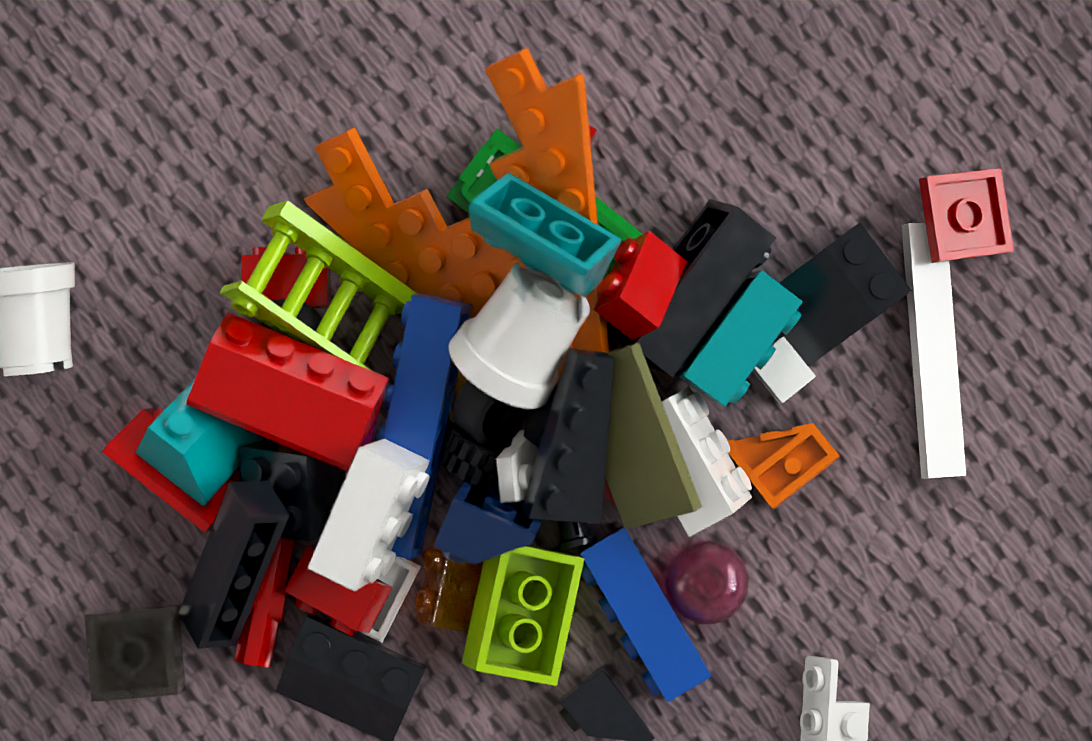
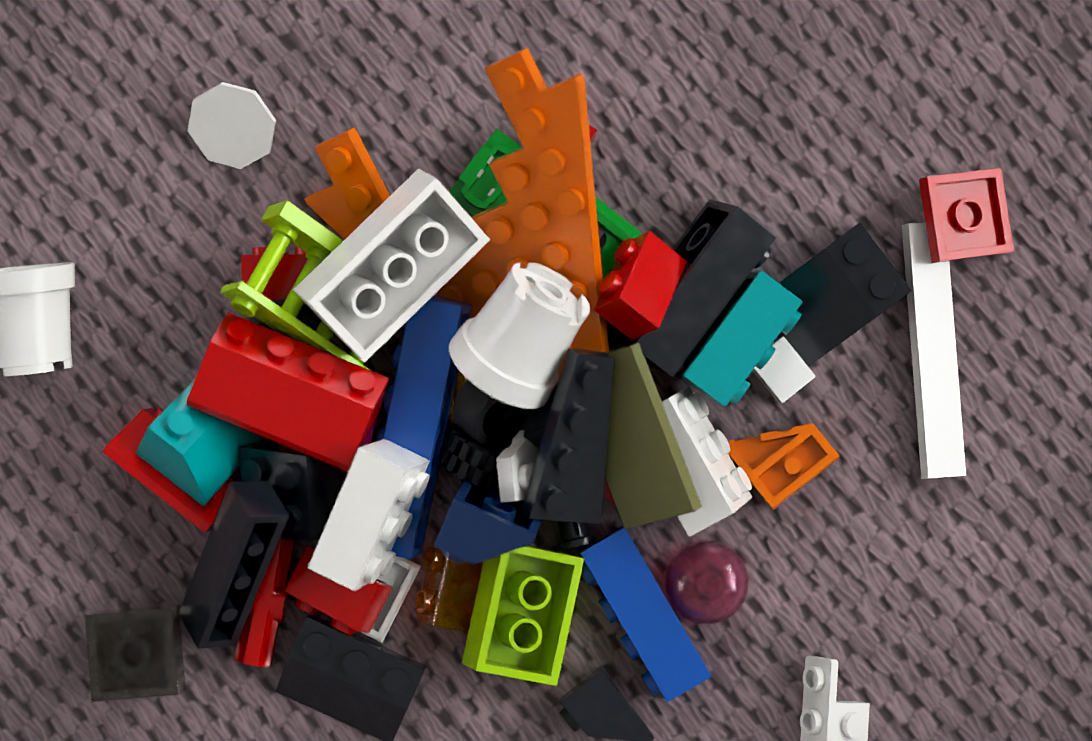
teal slope [469,172,622,298] -> none
none -> white piece [188,82,276,169]
none -> white slope [293,168,490,362]

